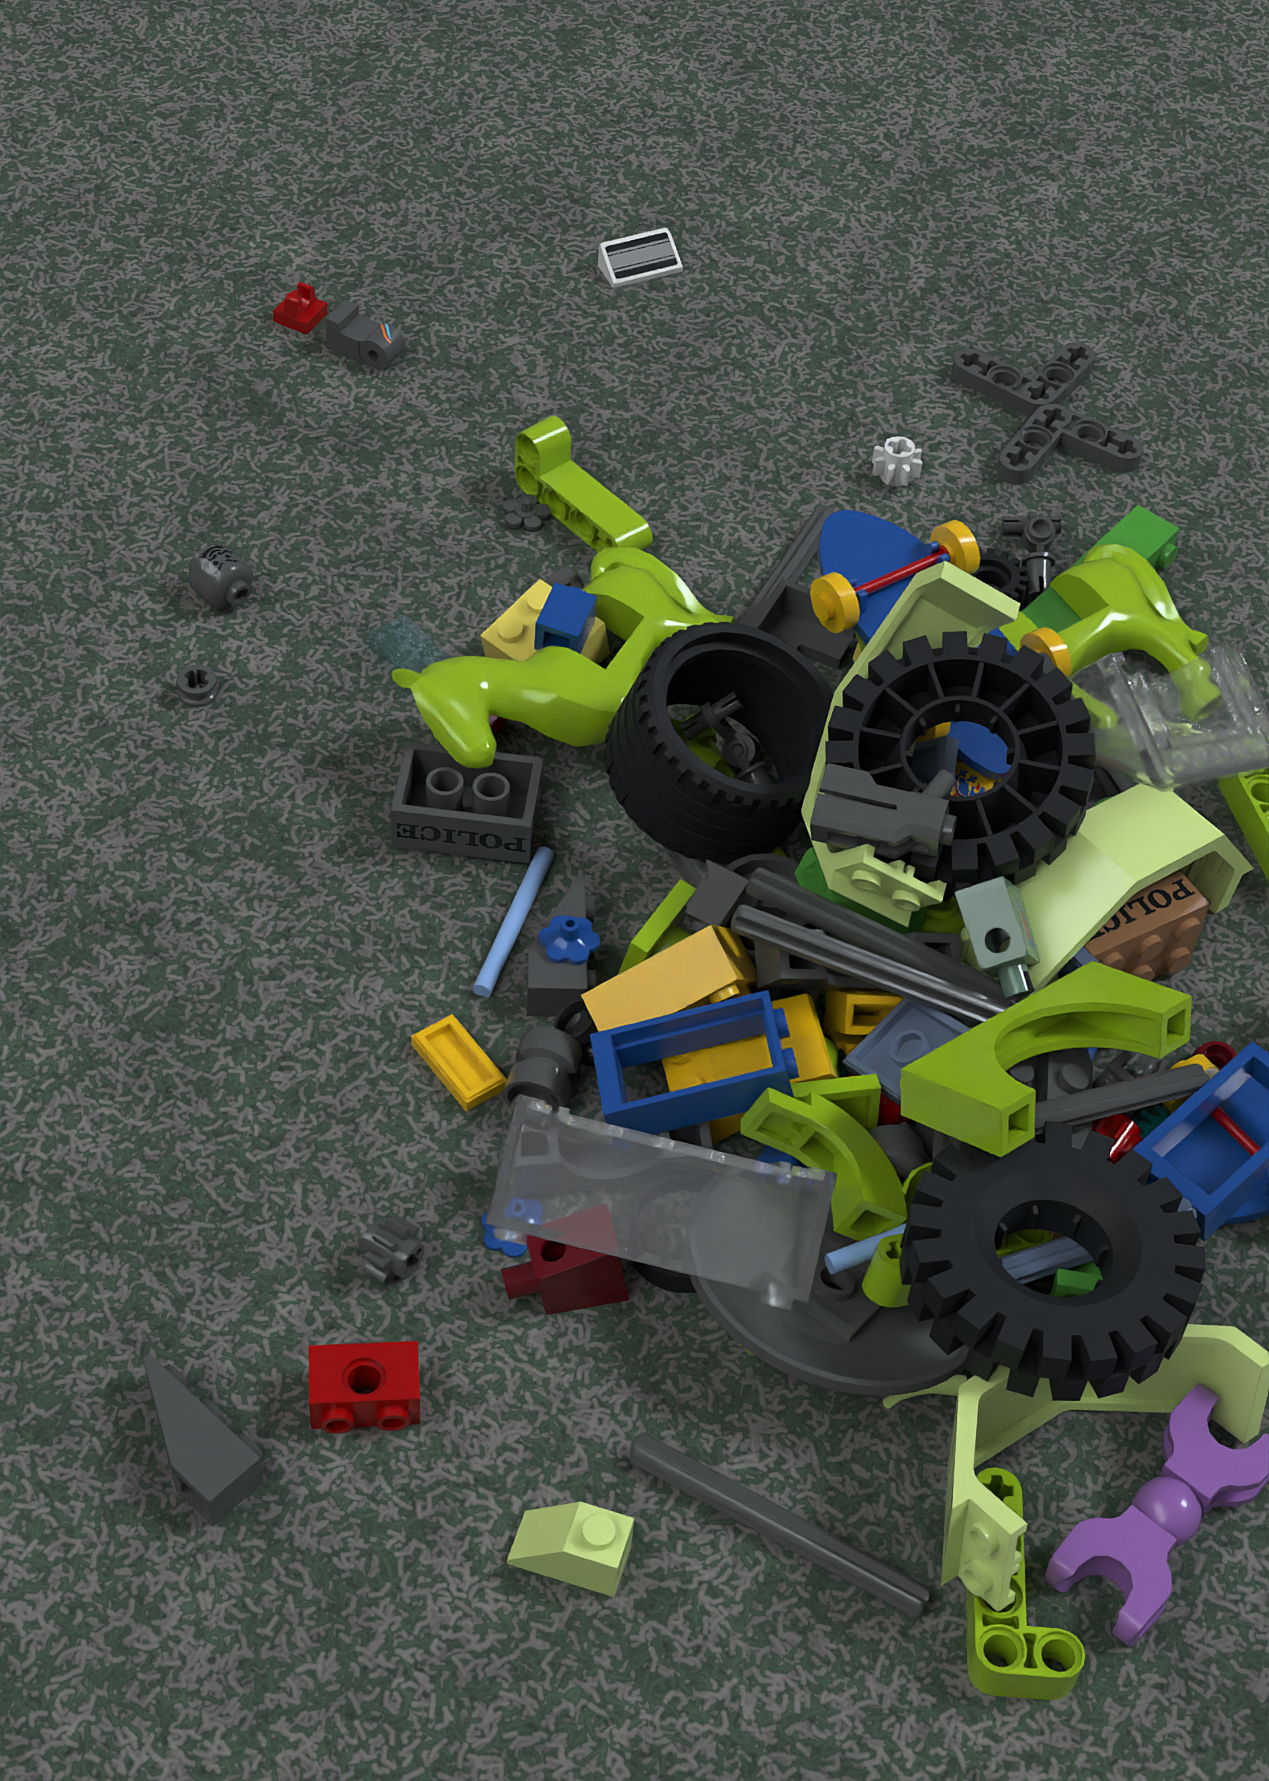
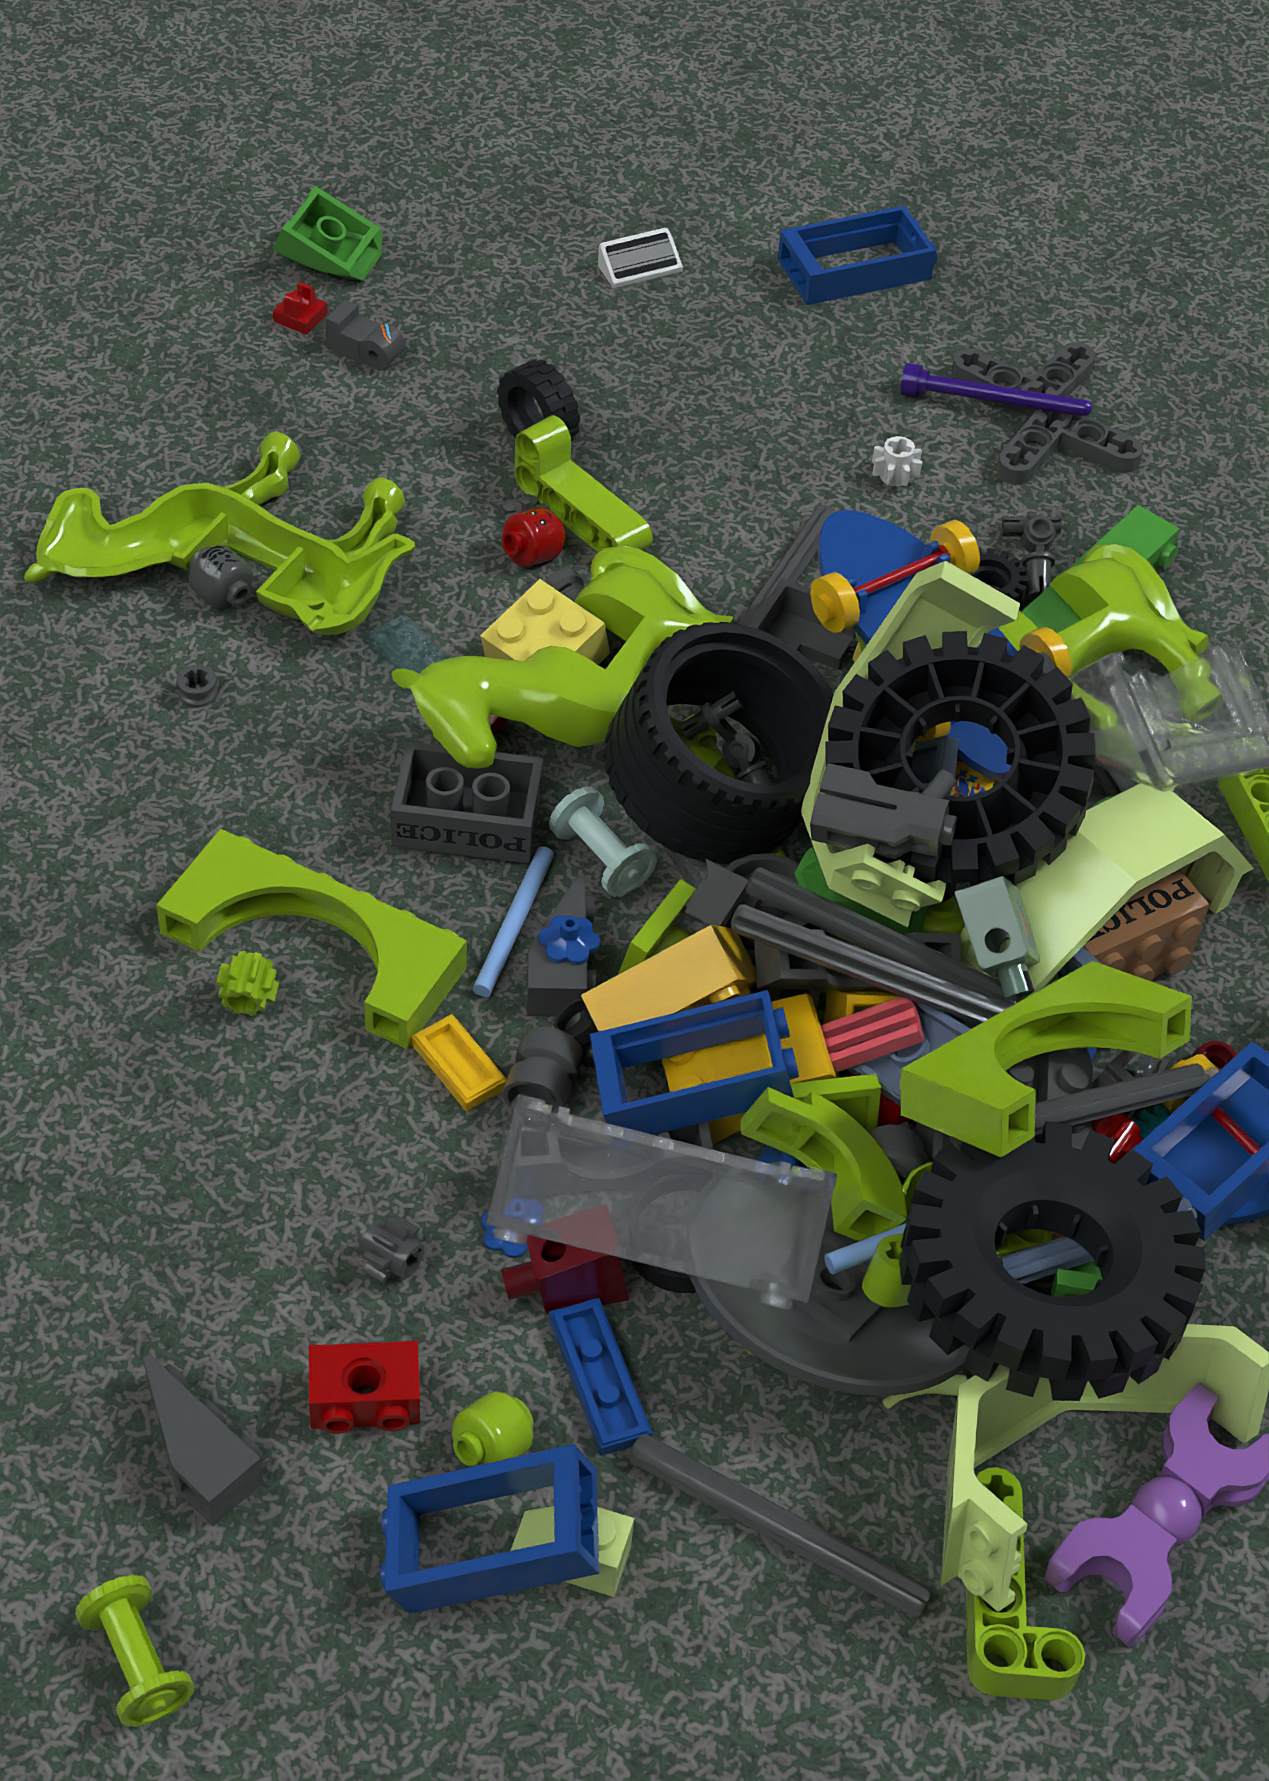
blue brick [534,582,597,654] -> none
none -> lime animal [24,431,415,636]
none -> lime hose [75,1575,195,1727]
none -> lime arch [156,829,467,1049]
none -> lime gear [215,951,279,1016]
none -> bright green slope [273,186,382,281]
none -> blue window [380,1444,599,1612]
none -> lime head [452,1391,534,1467]
none -> black tyre [497,359,580,442]
none -> red head [502,508,566,567]
none -> light aqua hose [549,786,657,897]
none -> blue tile [549,1298,653,1456]
none -> blue window [777,206,937,305]
none -> coral tile [821,996,924,1073]
none -> dark purple piece [901,363,1092,416]

